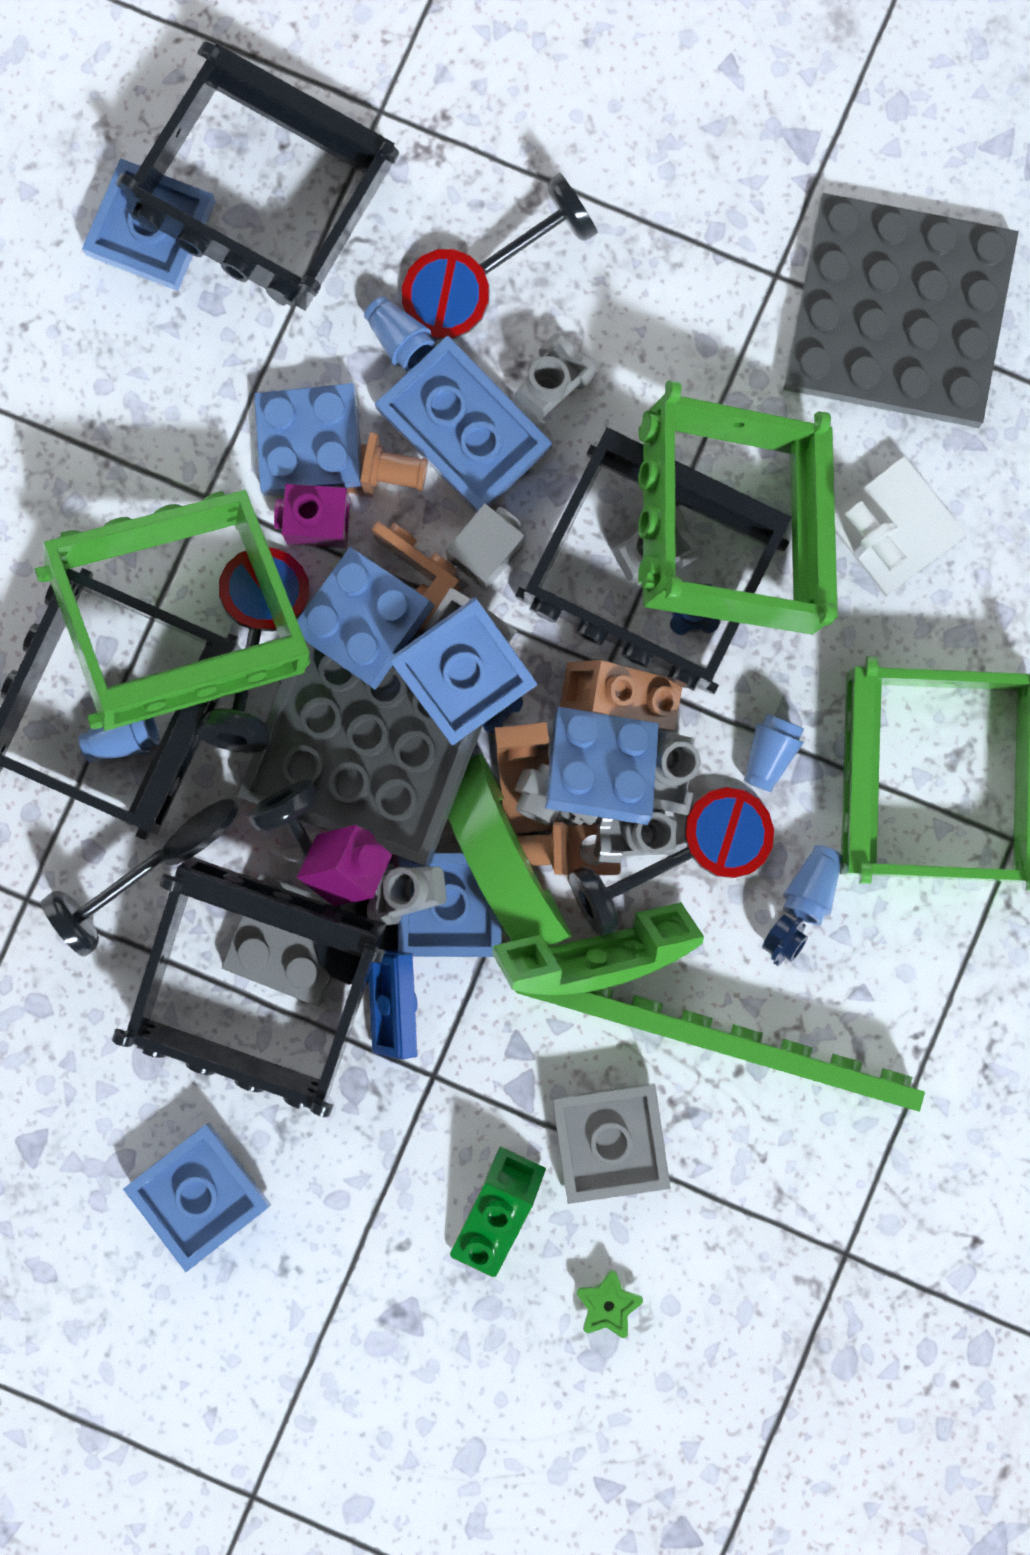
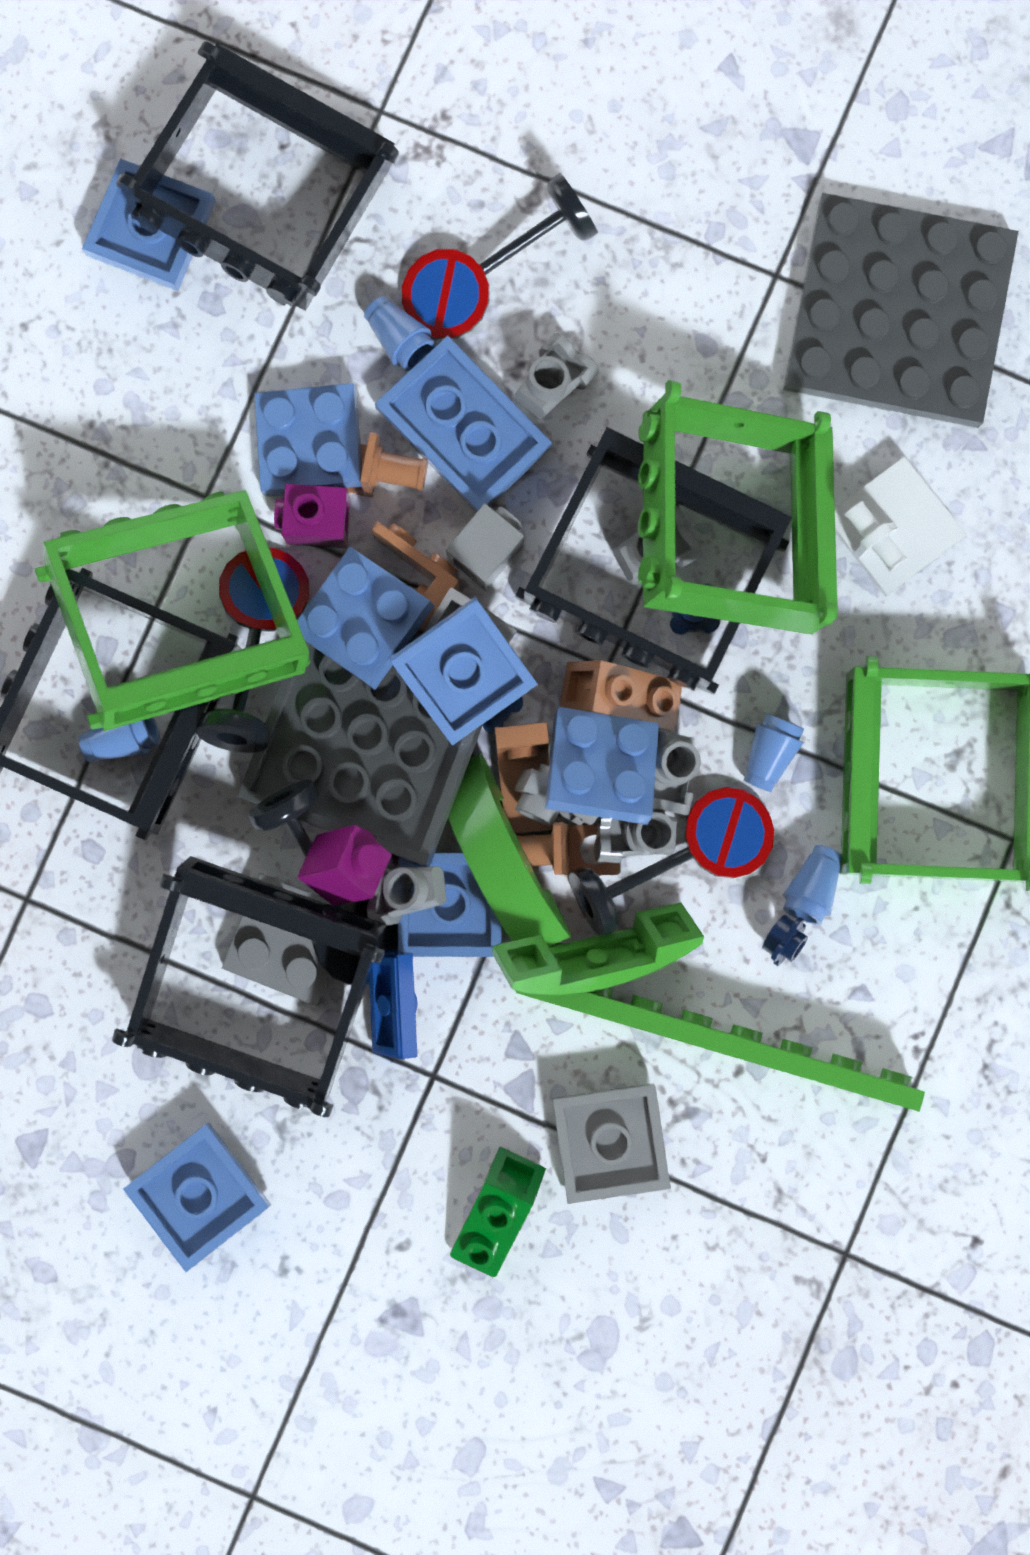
black piece [41,798,239,957] -> none
bright green plate [576,1270,644,1338] -> none

